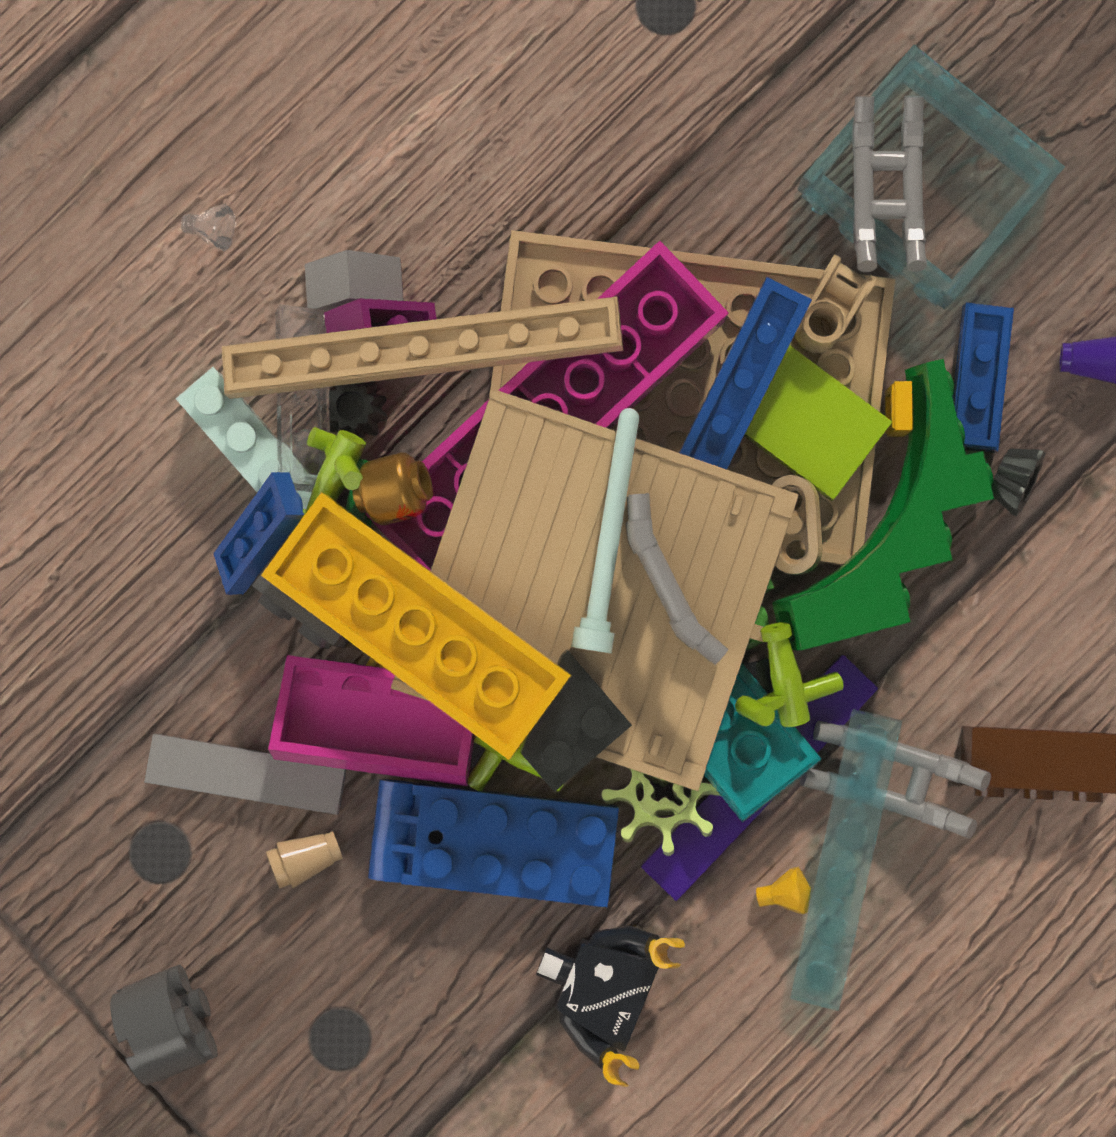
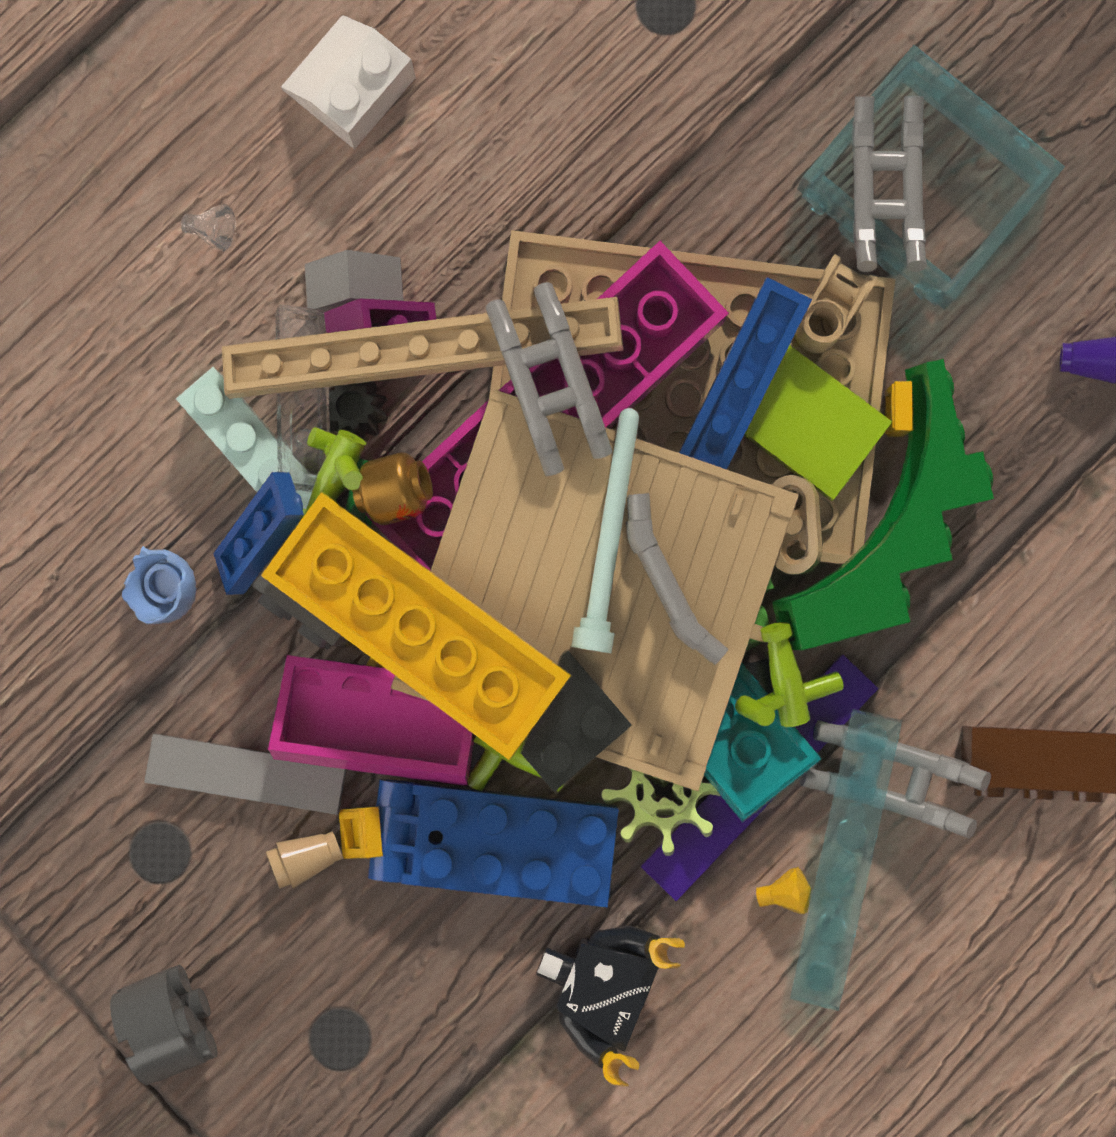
blue tile [952,302,1014,453] -> none
pearl dark grey piece [991,449,1046,517] -> none
none -> light blue hair [122,546,197,624]
none -> white slope [281,15,416,149]
none -> yellow tile [339,806,383,859]
none -> light grey piece [486,282,612,476]

